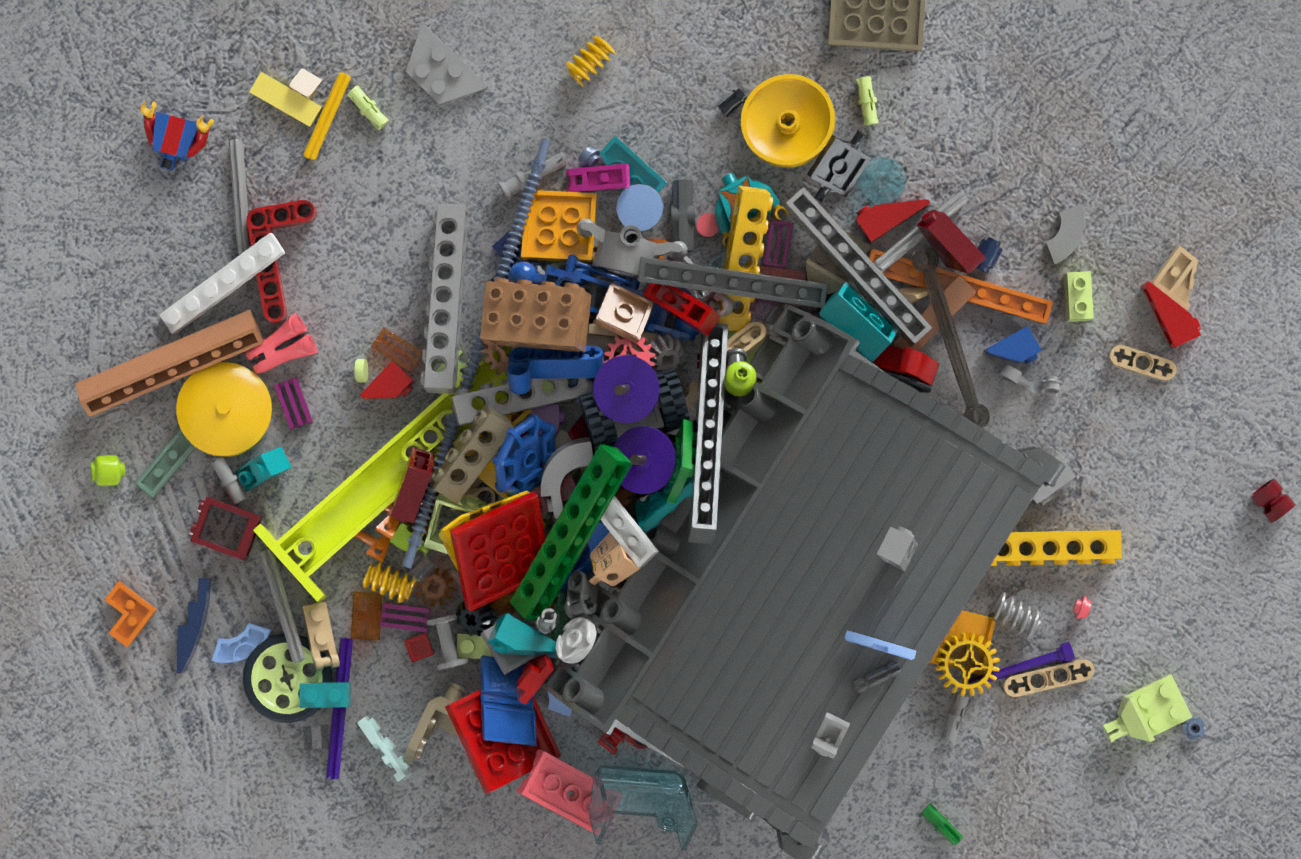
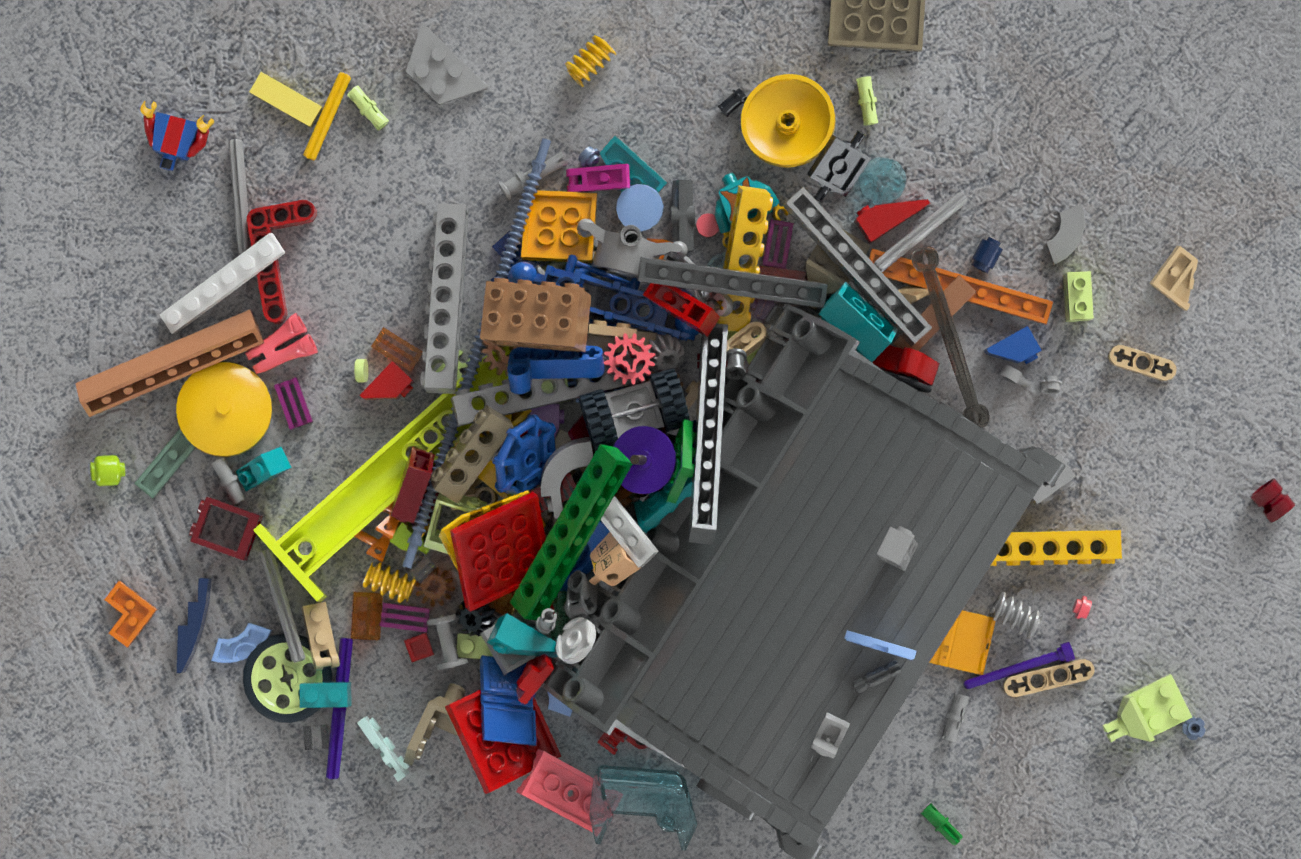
slope [288,69,322,100] -> none
dark purple piece [593,355,660,423] -> none
tile [594,282,654,343] -> none
lime head [723,361,757,396] -> none
dark red slope [916,210,986,274] -> none
yellow gear [935,632,1000,696] -> none
red slope [1141,282,1201,349] -> none

